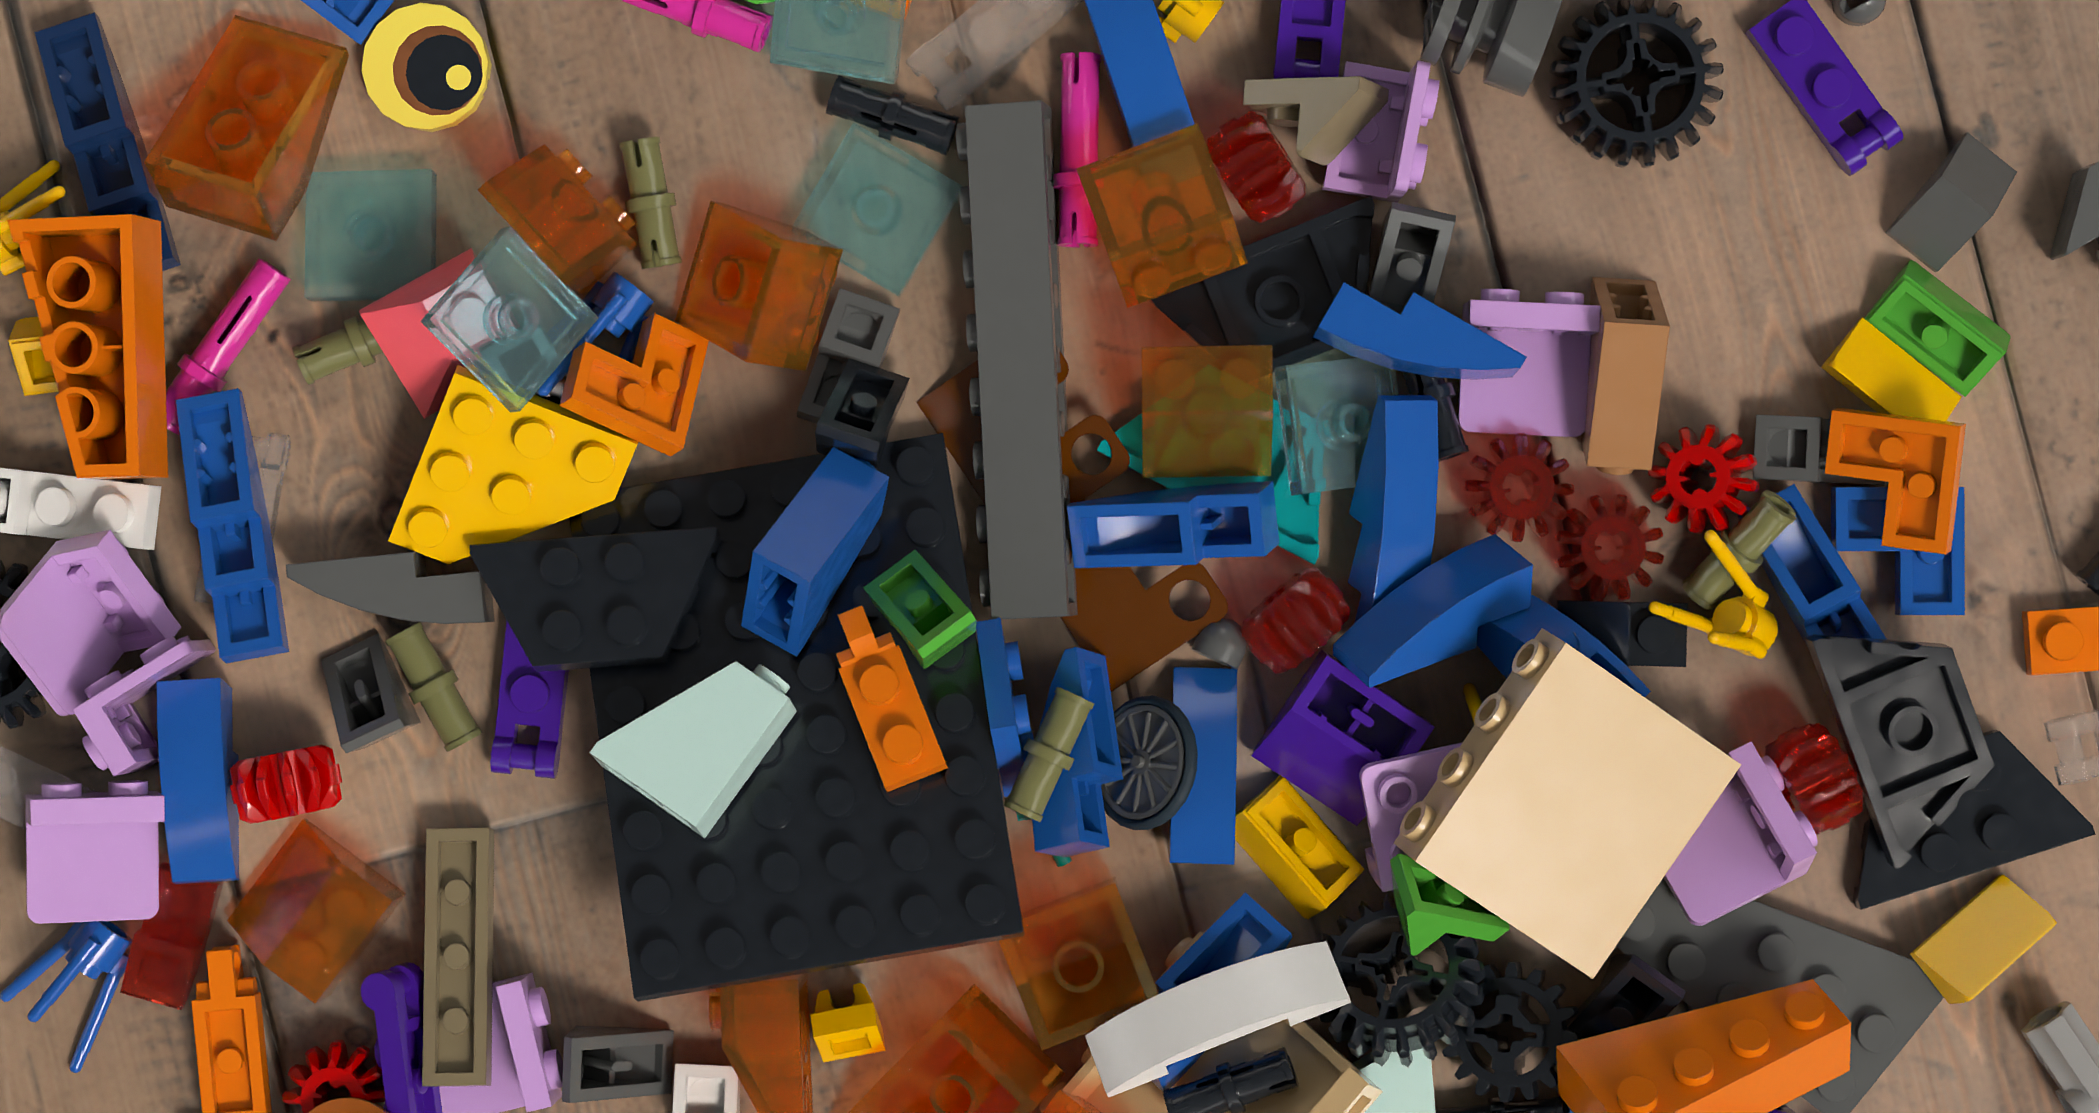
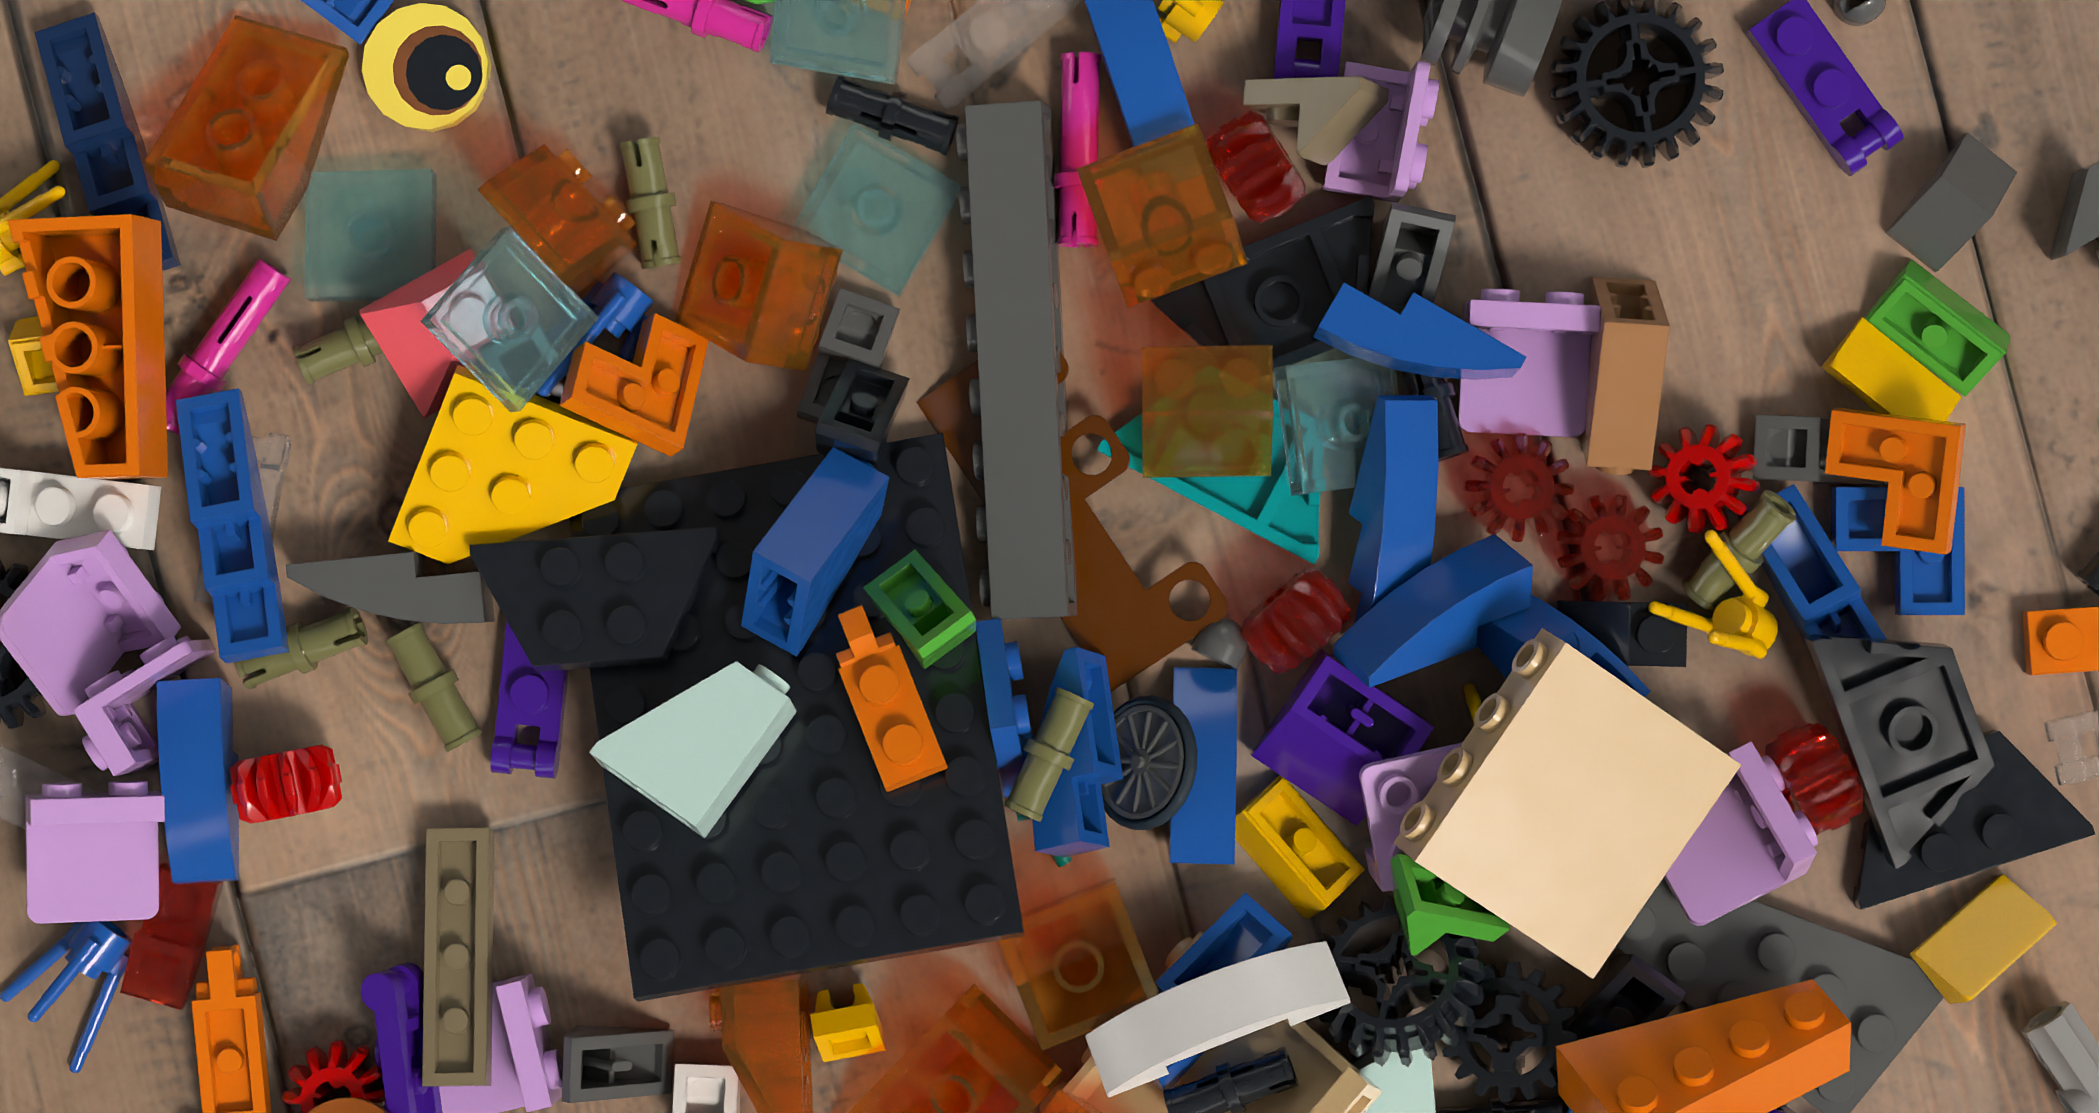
clear orange slope [227,818,406,1004] -> none
dark grey slope [321,633,421,753] -> none
blue slope [1067,481,1279,568] -> none
none -> olive pin [234,607,368,689]

